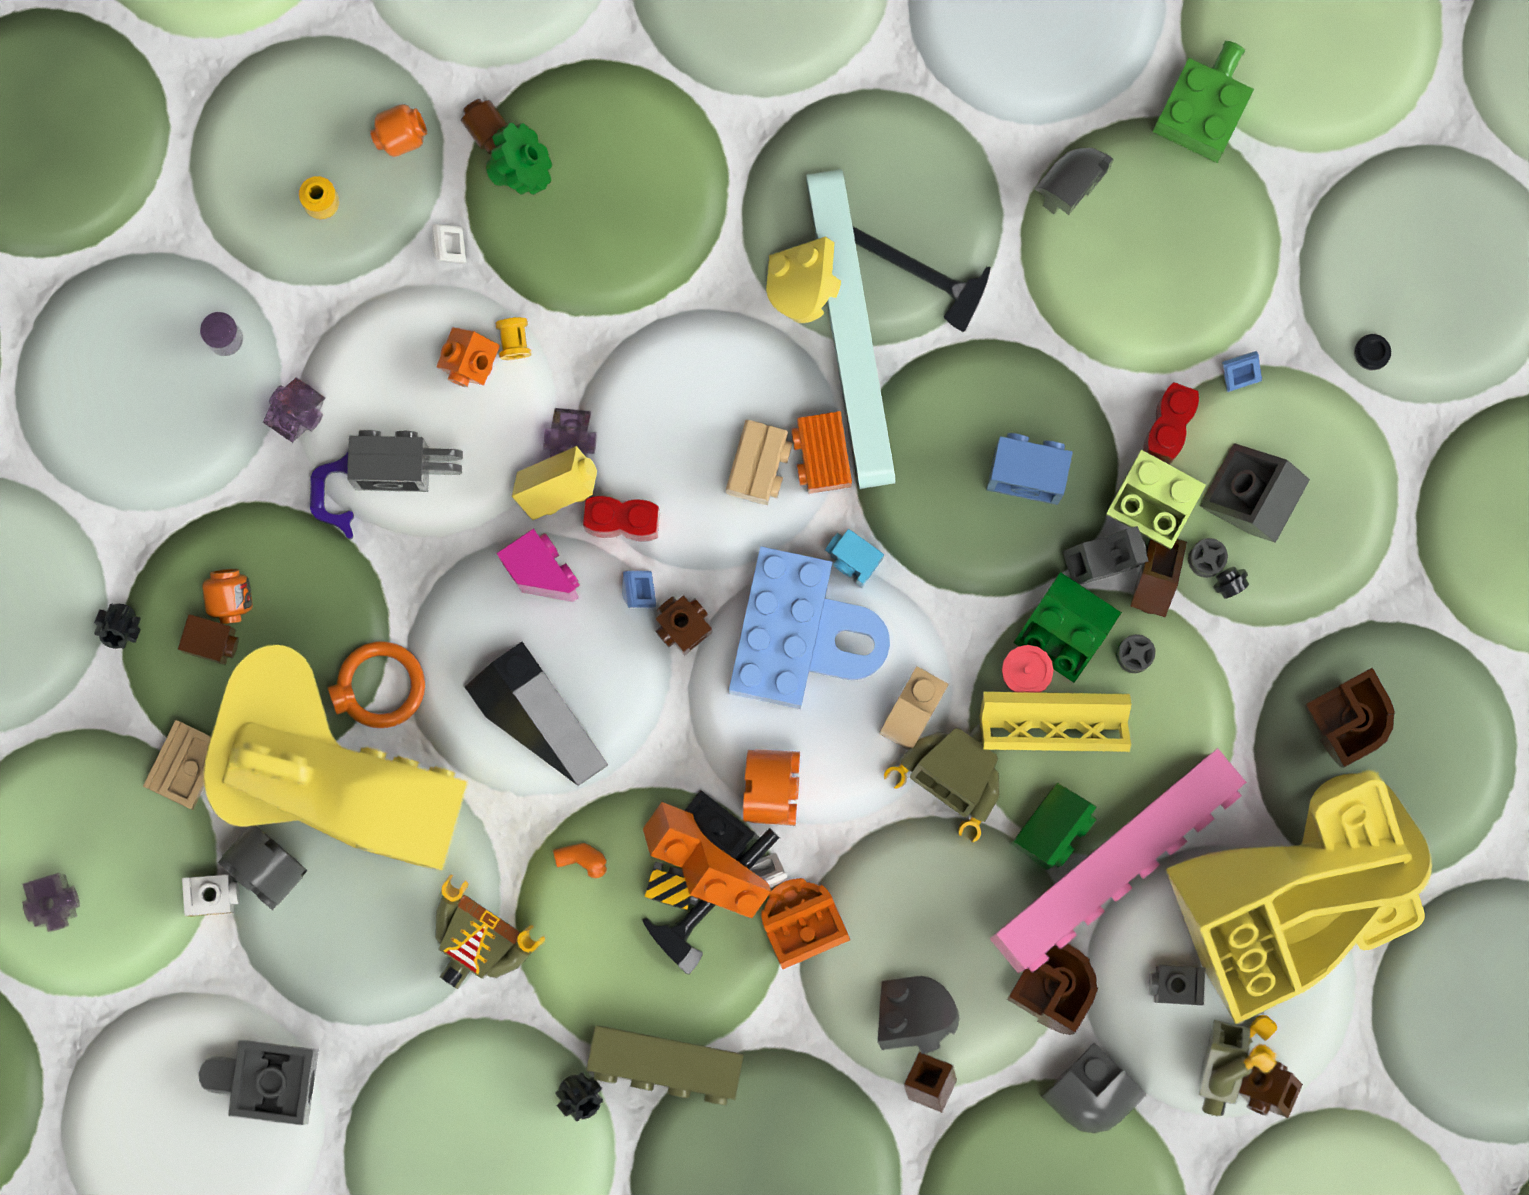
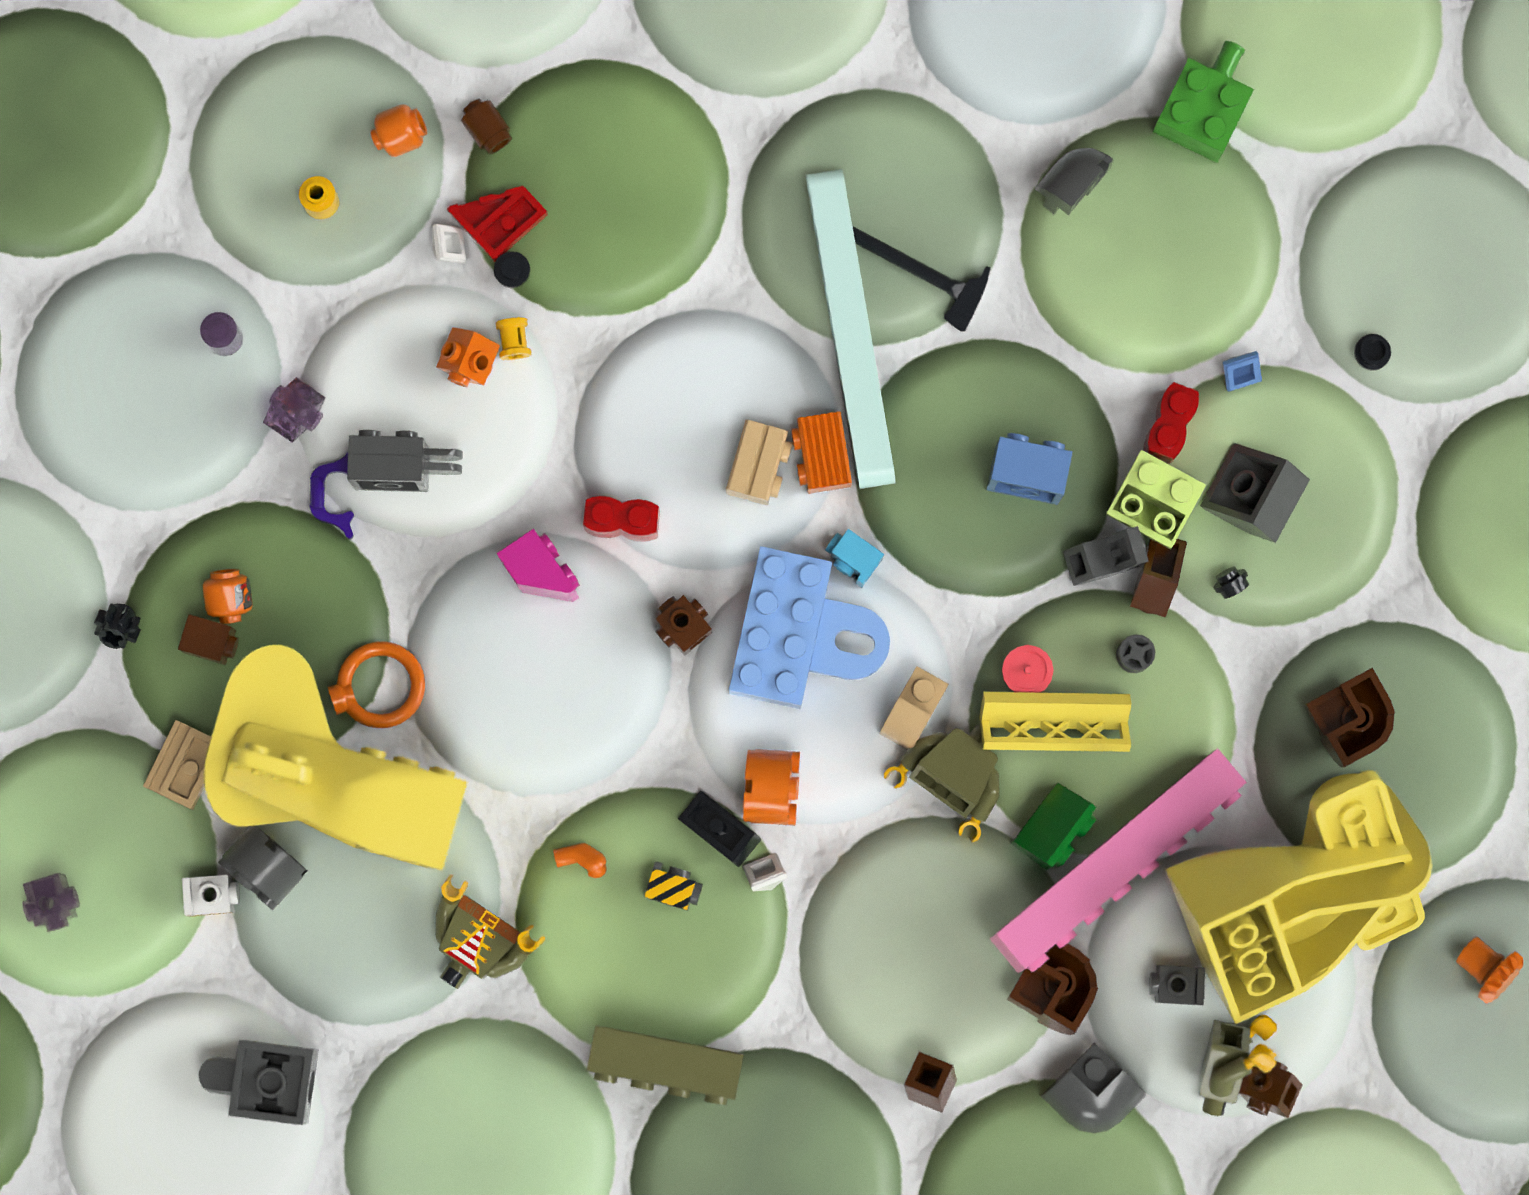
black wedge [465,641,608,786] -> none
green plant [486,123,552,195] -> none
light yellow brick [512,446,597,520] -> none
clear purple brick [543,408,597,458] -> none
black gear [555,1072,603,1121] -> none
medium blue slope [622,571,656,608] -> none
black piece [642,828,780,974] -> none
orange arch [643,802,771,918] -> none
orange slope [762,878,850,970] -> none
light yellow slope [766,236,841,323] -> none
dark grey slope [877,976,960,1054] -> none
green slope [1013,572,1122,683] -> none
dark grey wheel [1188,538,1228,578] -> none
none -> red wing [447,185,548,263]
none -> black plate [494,251,530,288]
none -> orange gear [1456,937,1523,1003]

